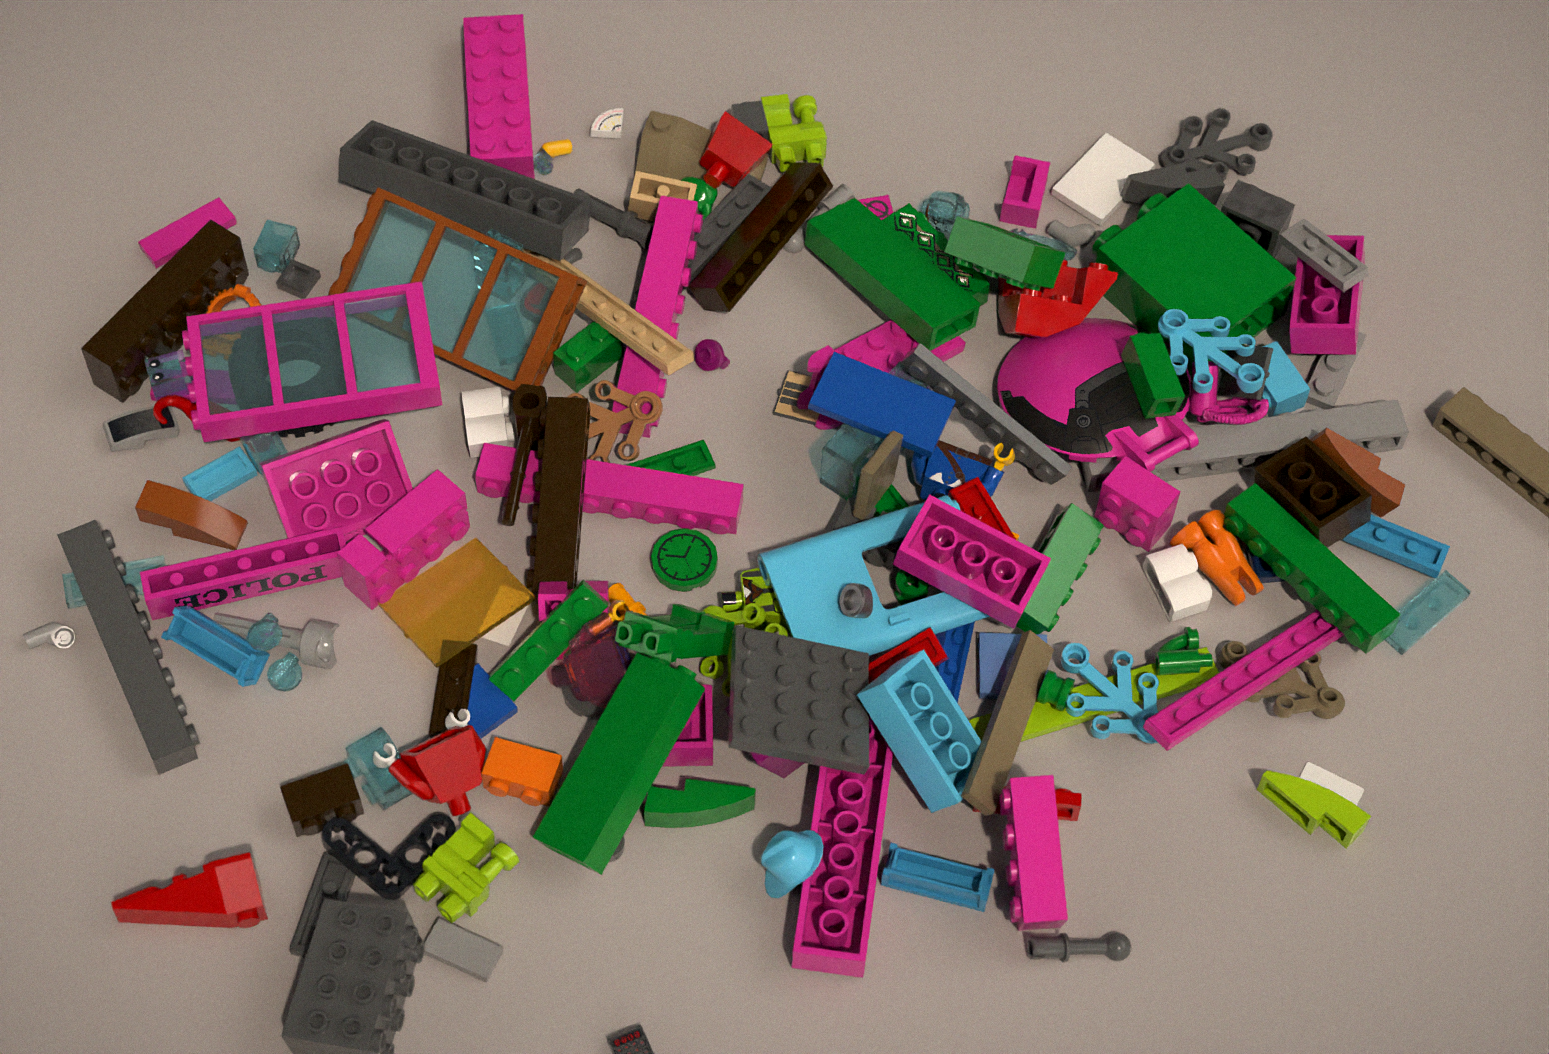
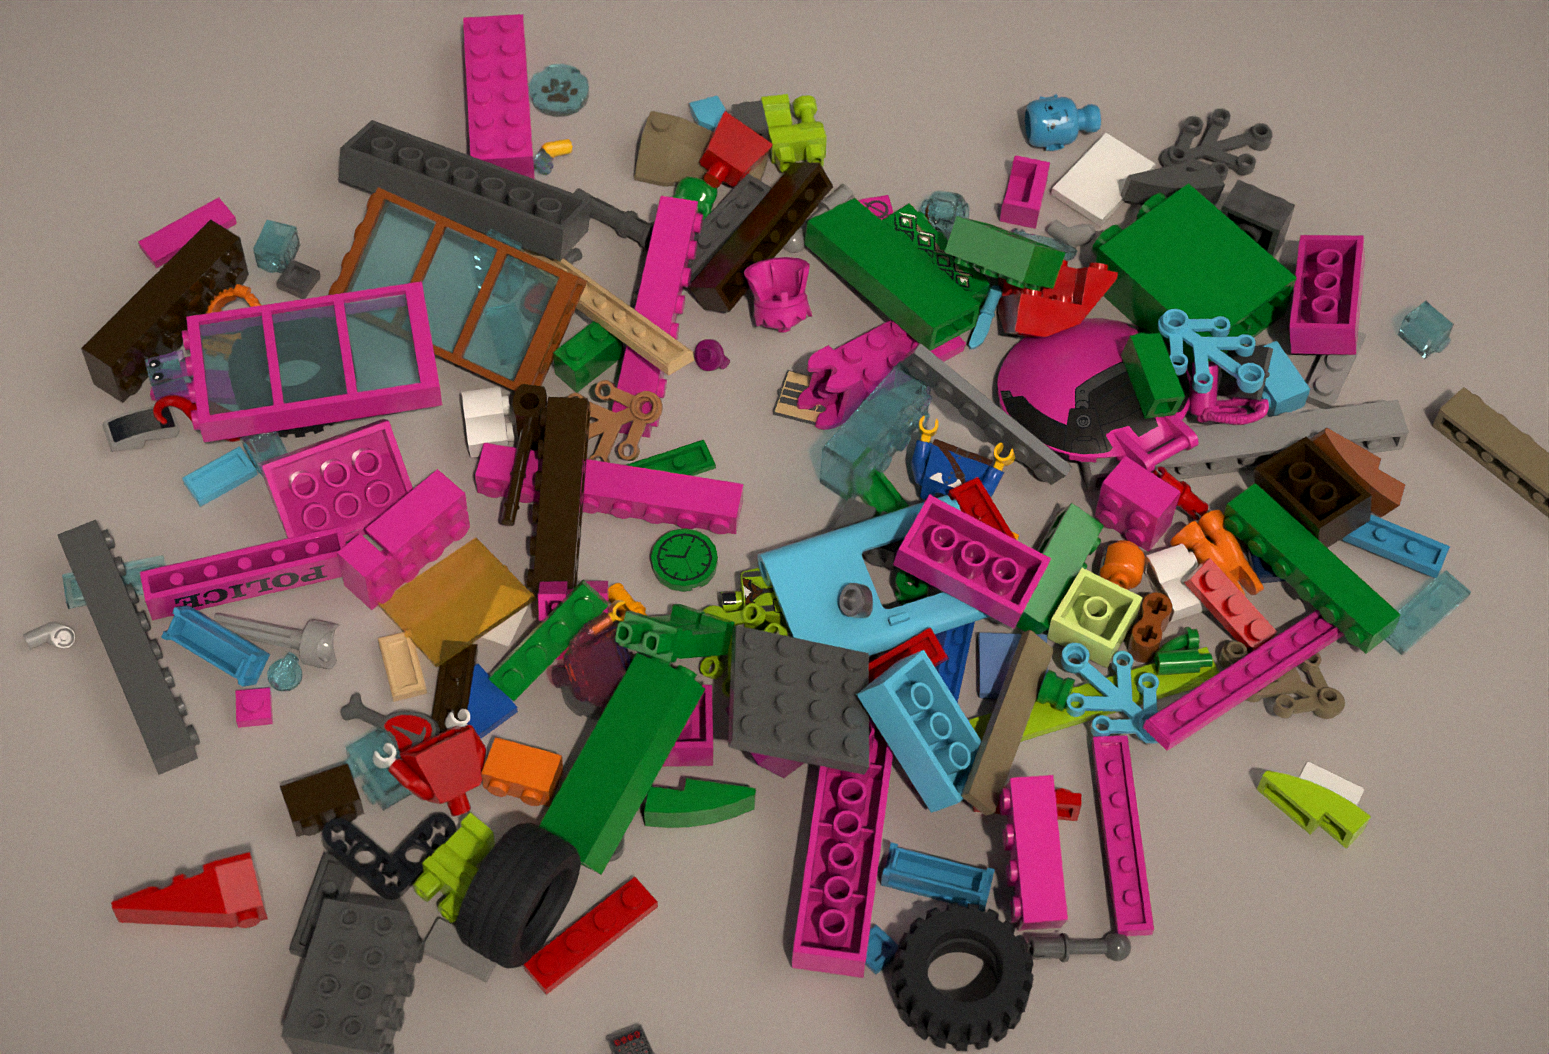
dark orange slope [135,480,248,551] -> none
clear light blue plate [245,612,282,651] -> none
white tile [591,108,624,139] -> none
tan slope [628,171,697,222] -> none
medium azure piece [761,830,823,899] -> none
blue tile [808,352,956,458] -> none
dark tan tile [853,430,903,521] -> none
light grey plate [1280,218,1368,292] -> none
none -> dark pink plate [235,687,273,728]
none -> dark grey piece [340,693,440,758]
none -> tan tile [378,630,427,702]
none -> black tyre [456,823,581,969]
none -> red plate [523,877,658,995]
none -> clear light blue tile [529,64,589,117]
none -> medium azure slope [689,95,726,131]
none -> dark pink hat [744,257,812,332]
none -> dark azure tile [865,924,899,975]
none -> black tyre [891,903,1034,1051]
none -> medium azure piece [968,285,1002,350]
none -> dark azure piece [1025,94,1101,151]
none -> yellowish green brick [1047,568,1143,668]
none -> dark pink plate [1092,735,1154,936]
none -> orange head [1099,540,1146,590]
none -> dark orange axle [1127,592,1172,663]
none -> red pin [1152,467,1209,520]
none -> plate [1183,558,1277,654]
none -> clear light blue brick [1398,301,1454,359]

